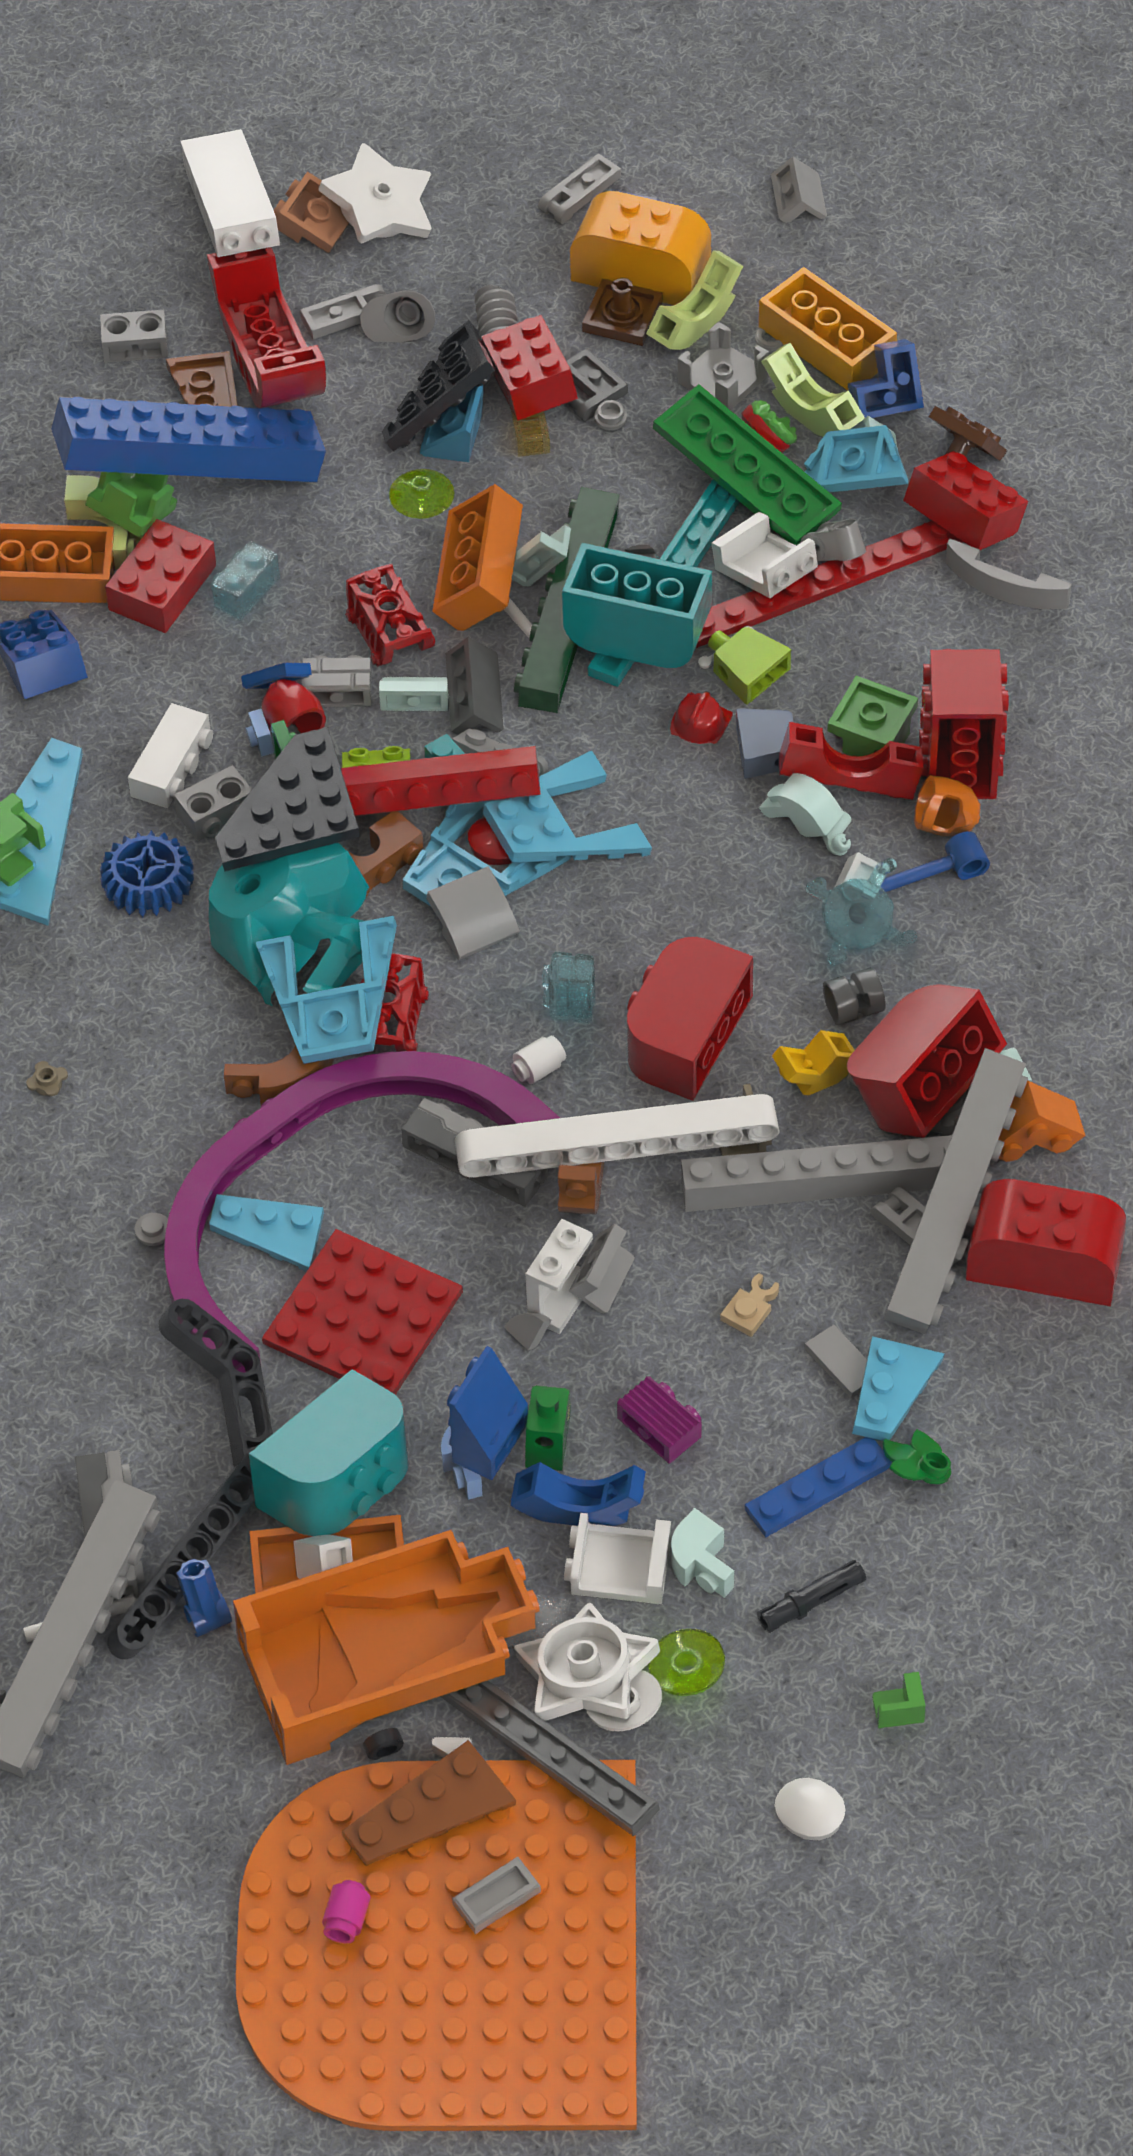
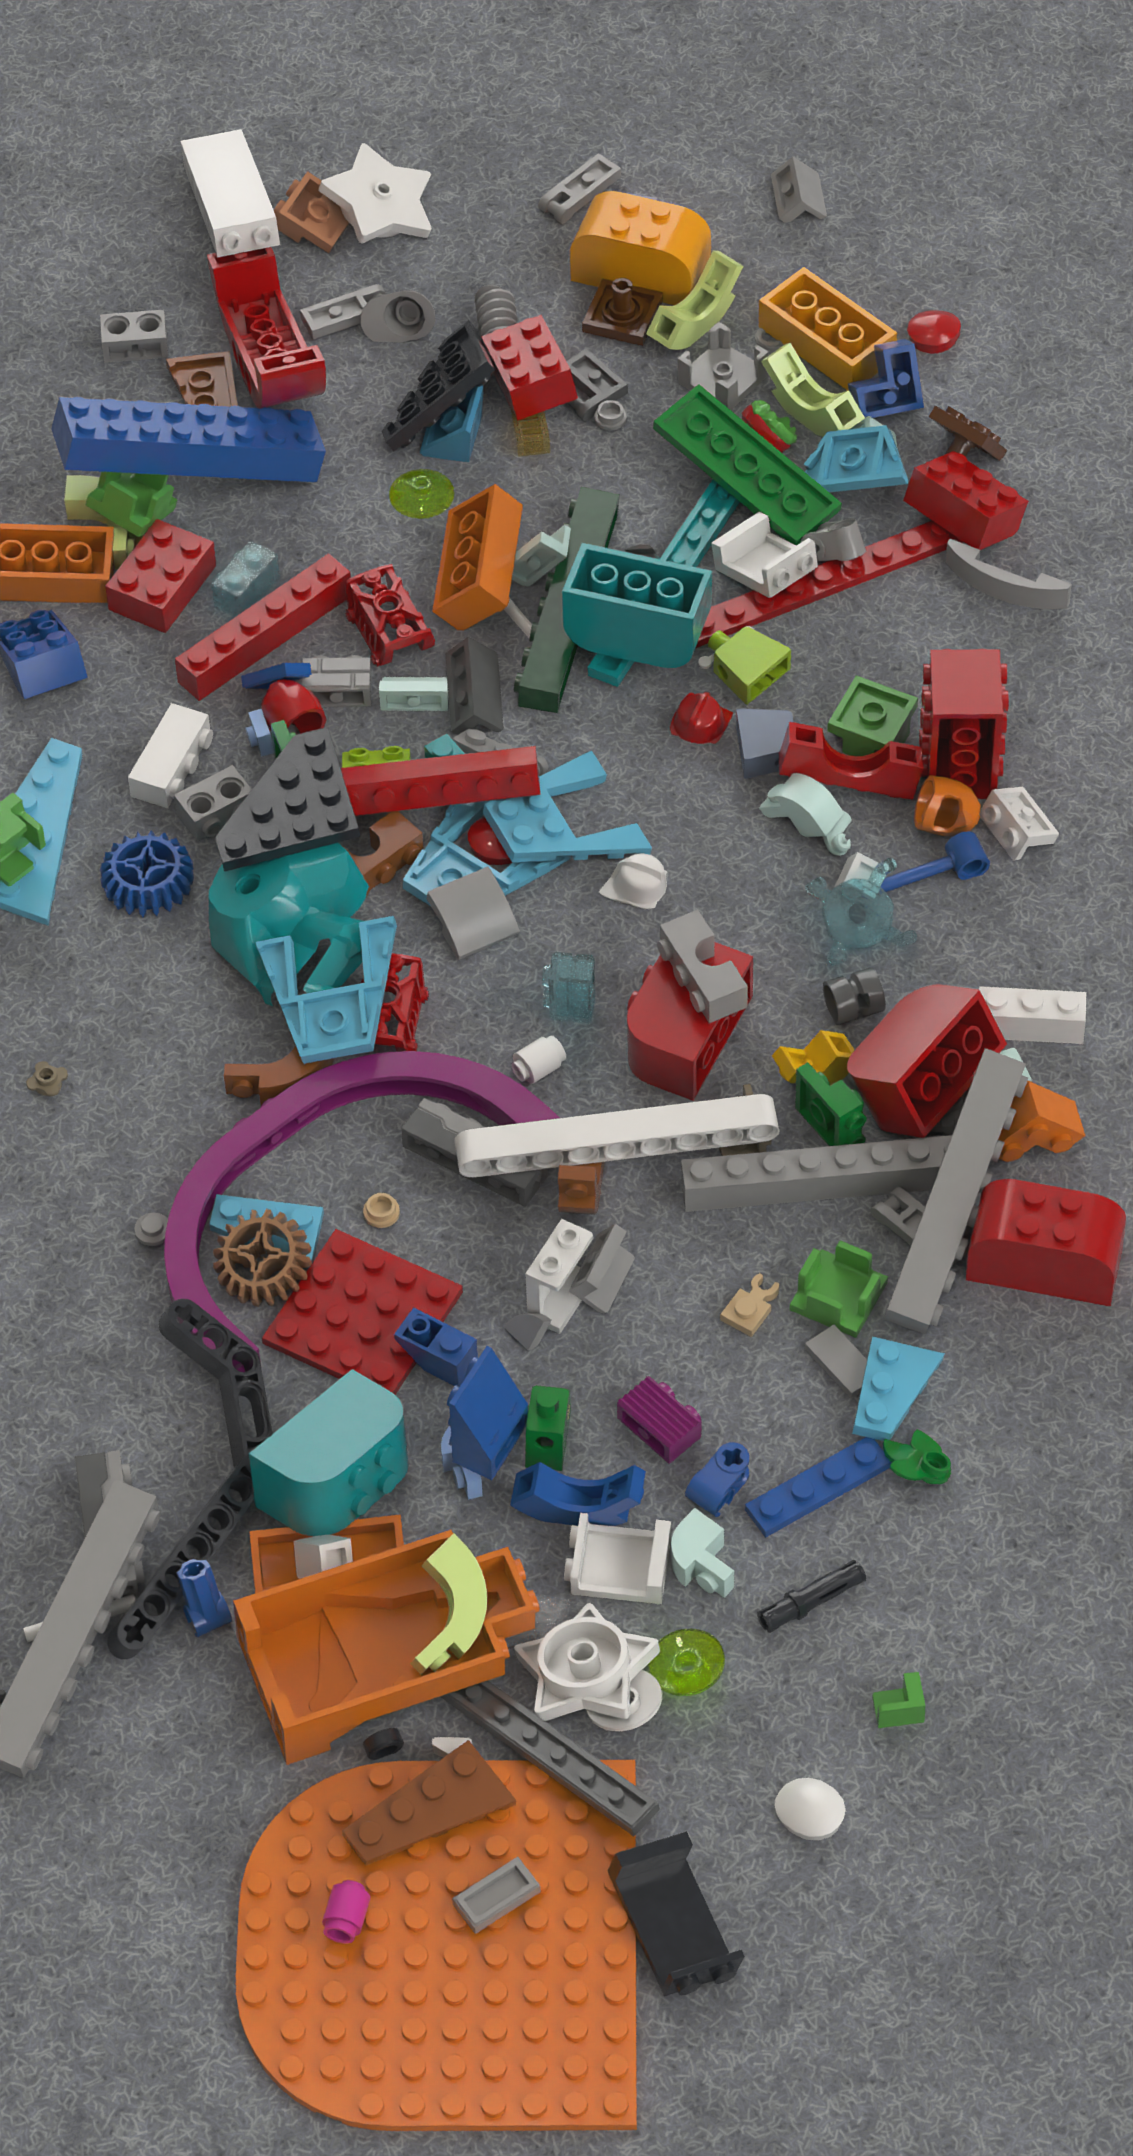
none -> red brick [175,553,351,701]
none -> medium nougat gear [213,1208,312,1307]
none -> tan plate [363,1193,400,1228]
none -> blue slope [394,1307,478,1386]
none -> yellowish green arch [410,1533,487,1674]
none -> white piece [599,853,667,909]
none -> black panel [607,1831,745,1996]
none -> light grey arch [657,910,748,1023]
none -> blue piece [685,1442,749,1517]
none -> bright green panel [790,1241,888,1338]
none -> green plate [795,1062,867,1146]
none -> red hat [907,310,961,354]
none -> white bracket [979,787,1059,861]
none -> white brick [979,986,1086,1044]

